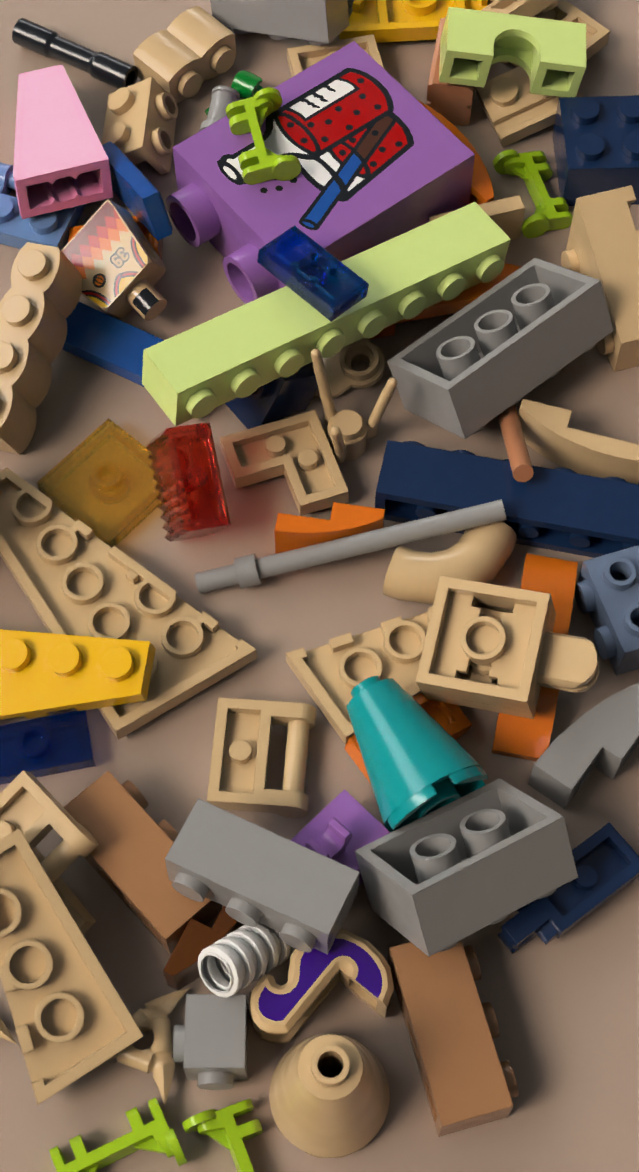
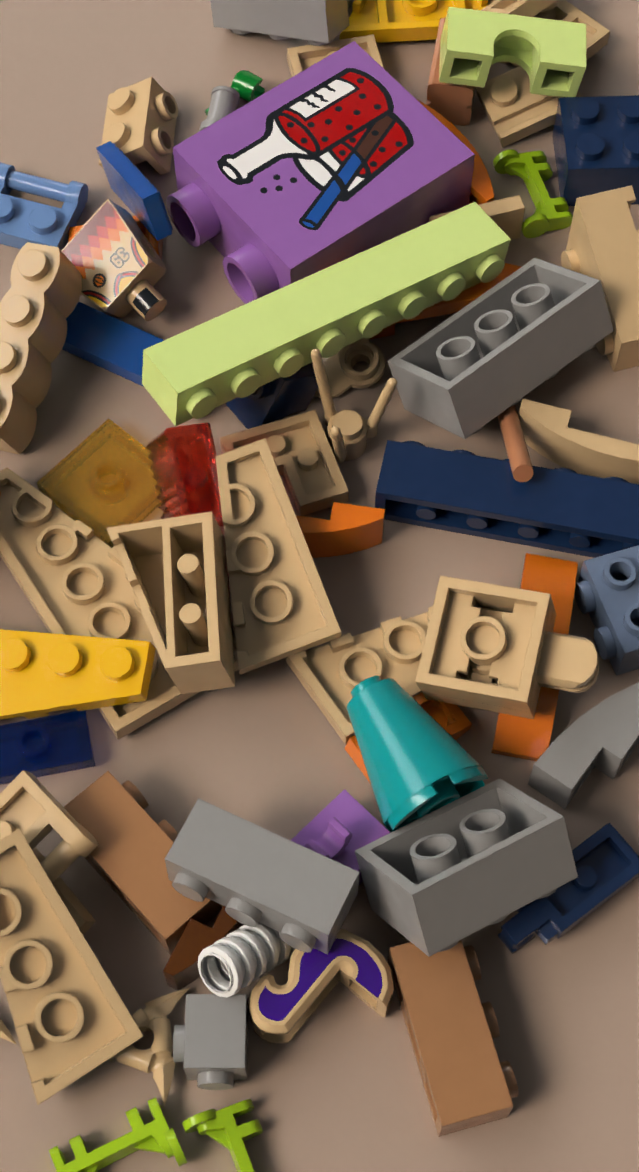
black piece [12,18,138,89] -> none
bright pink slope [13,64,113,219] -> none
tan brick [133,6,237,103] -> none
light grey bar [195,499,507,594] -> none
tan plate [207,697,316,818] -> none
lime piece [225,87,301,185] -> none
clear blue plate [257,225,369,322] -> none
tan cone [269,1034,390,1158] -> none
tan cylinder [383,521,517,605] -> none
none -> tan wedge [106,511,235,694]
none -> tan wing [216,438,342,675]

